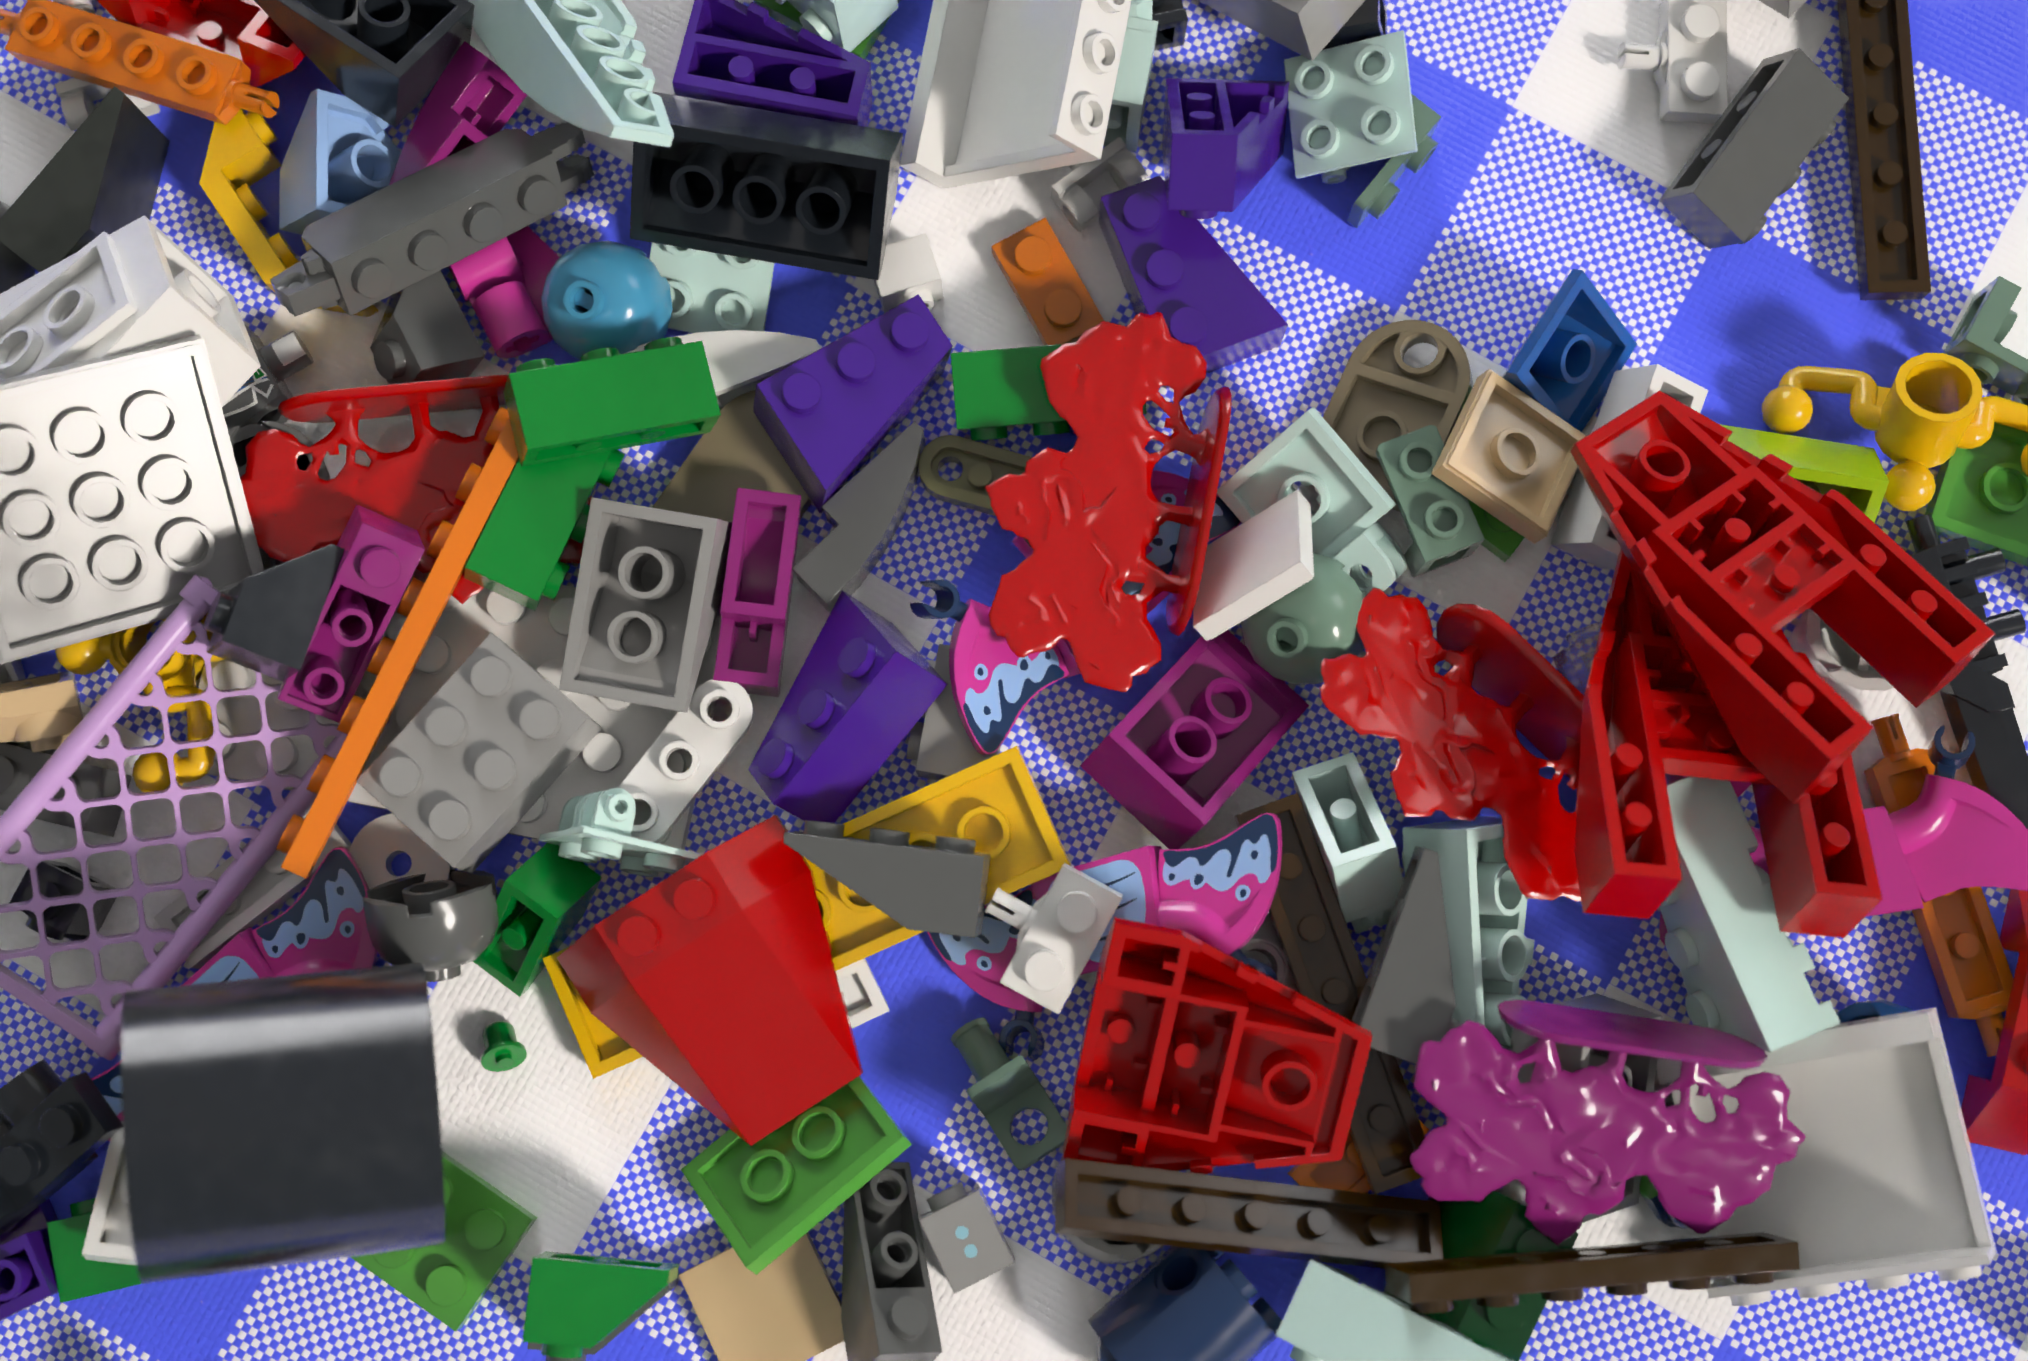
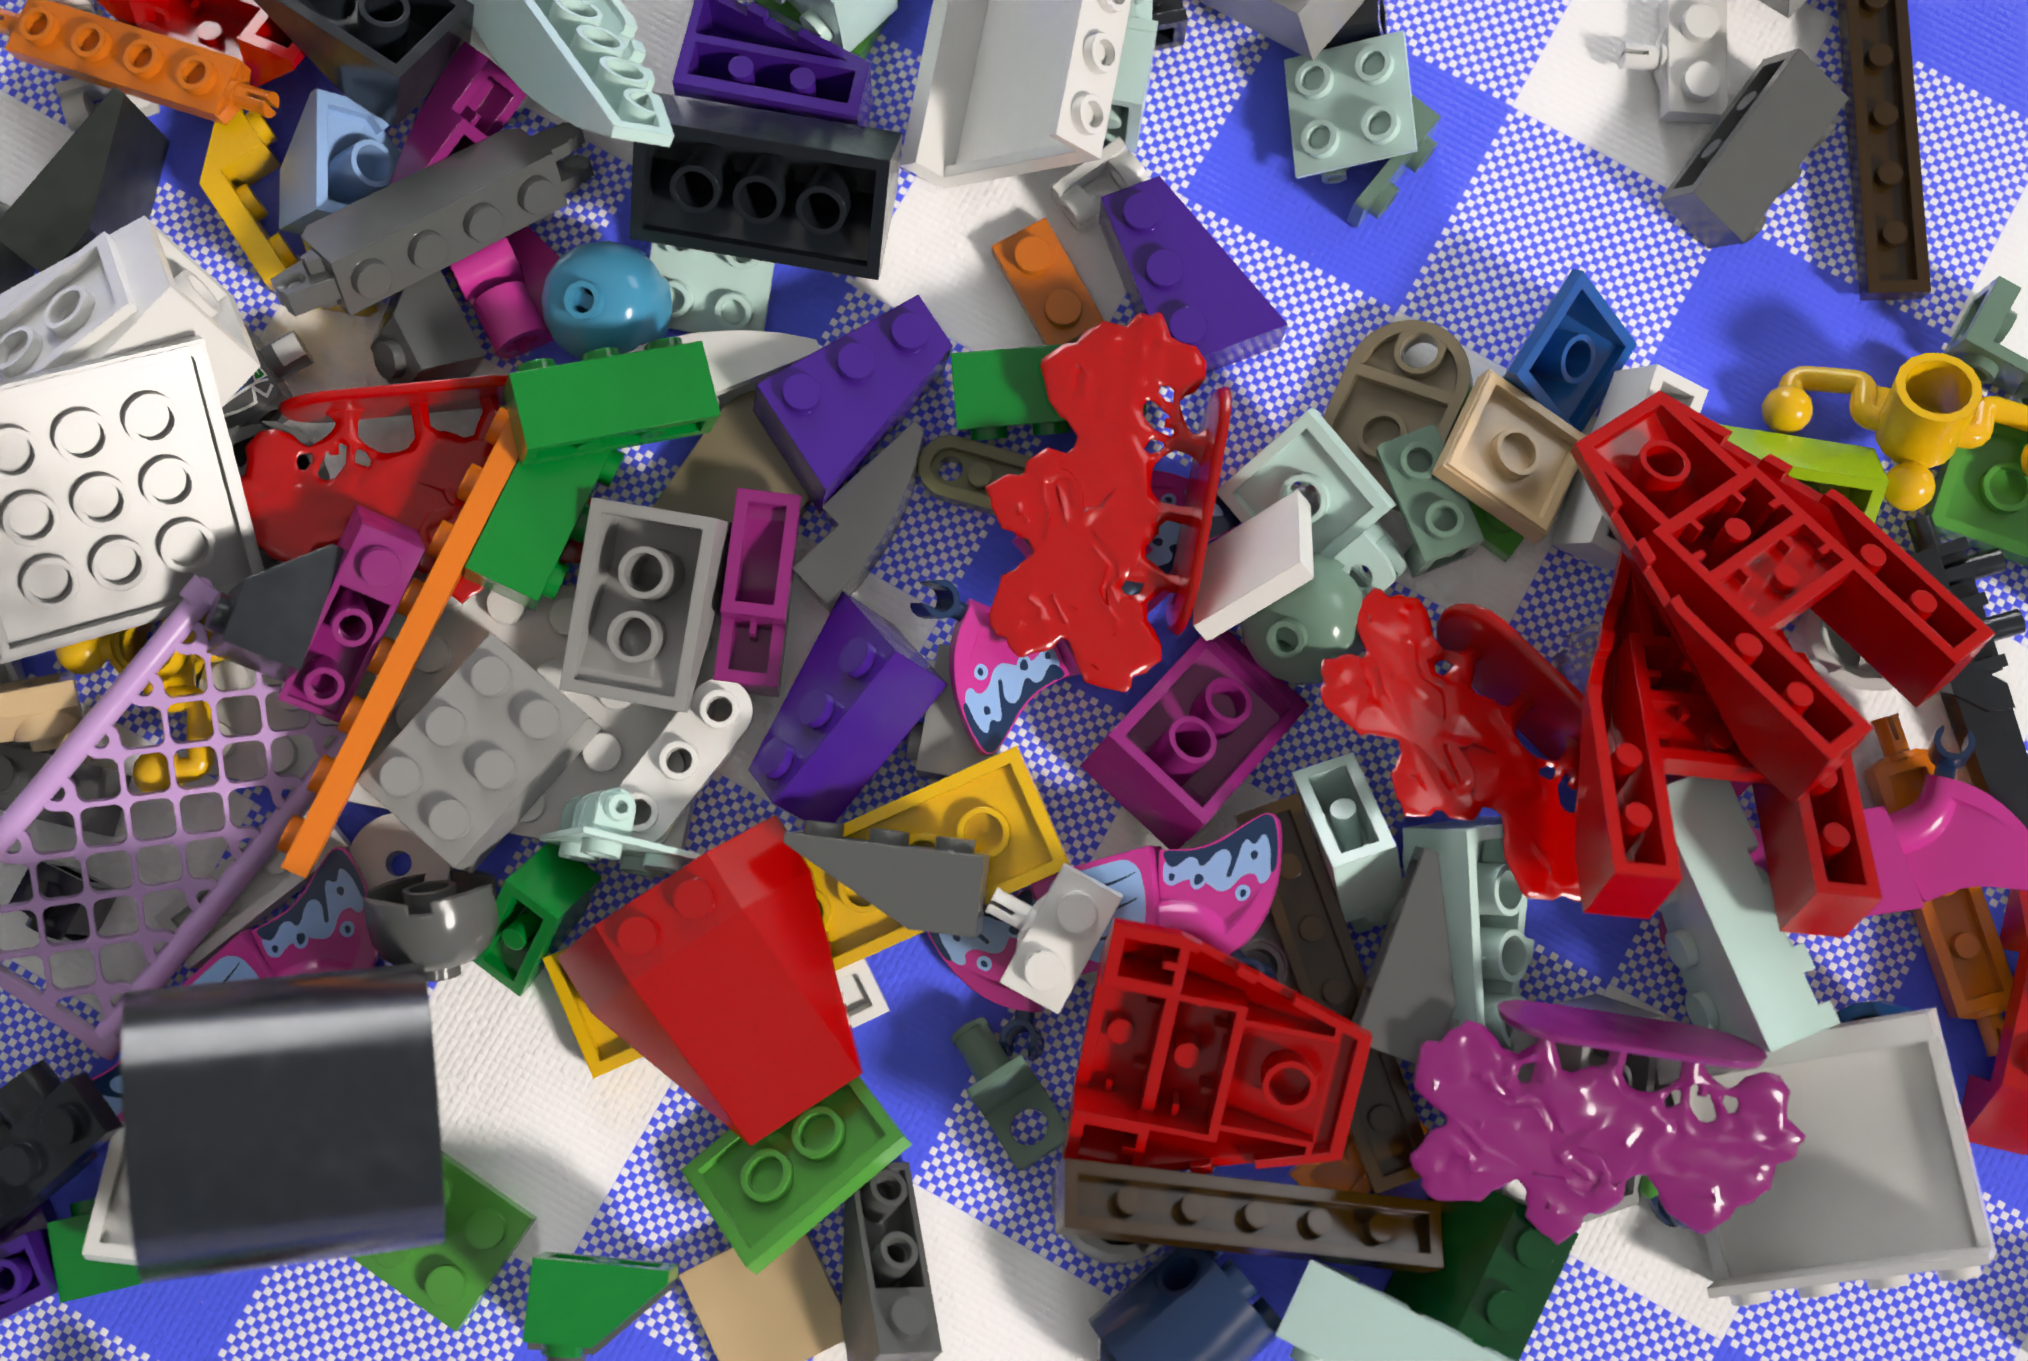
green piece [480,1020,527,1072] -> none
white plate [874,233,944,313] -> none
light grey brick [919,1182,1015,1294] -> none
dark purple wedge [1162,78,1289,219] -> none
dark brown plate [1385,1232,1800,1313] -> none

